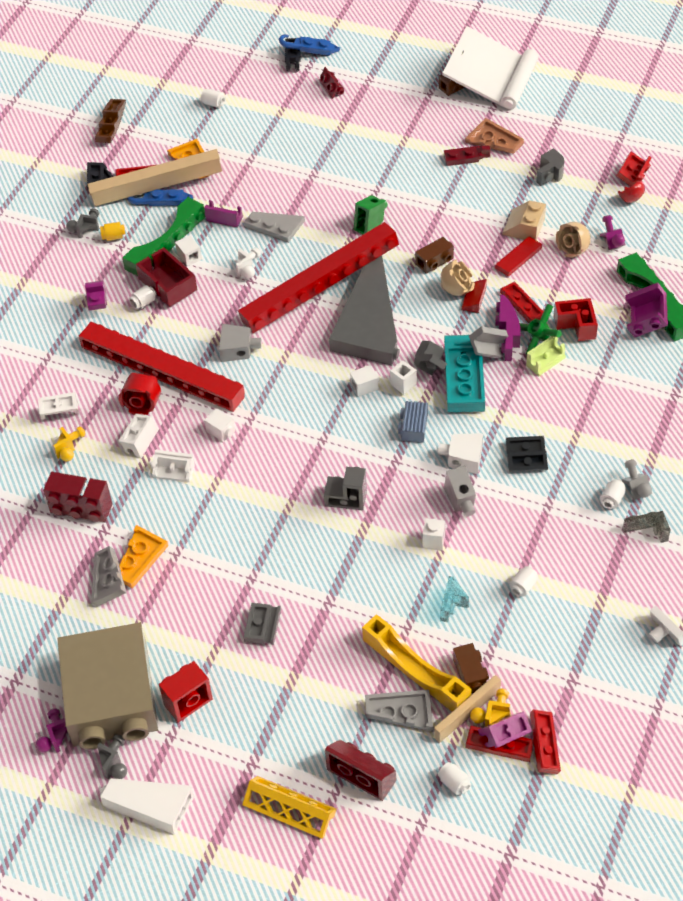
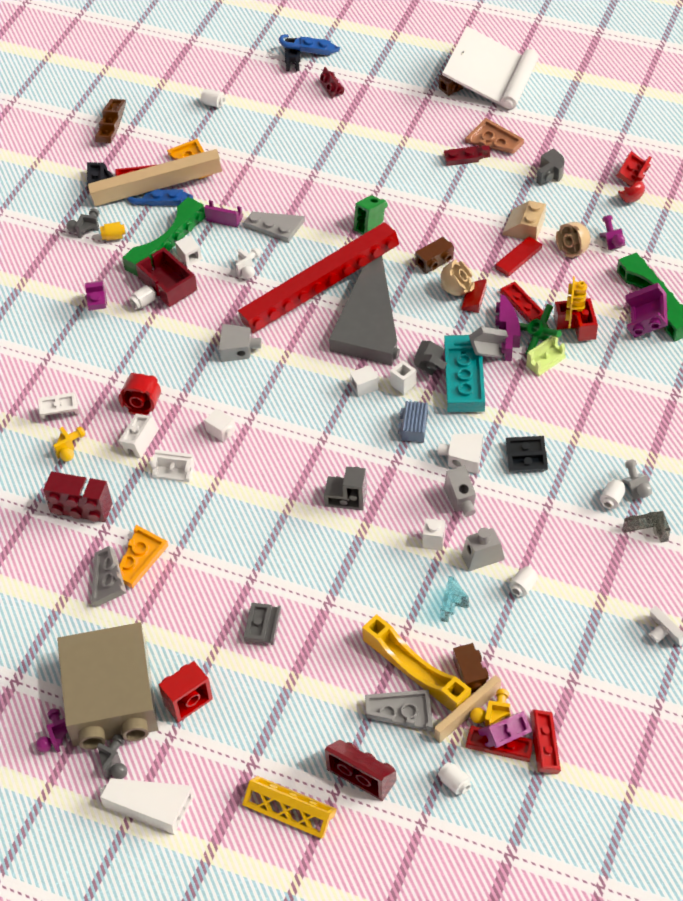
red brick [79,322,245,412] -> none
none -> light grey torso [461,528,505,571]
none -> yellow hinge [565,276,587,328]

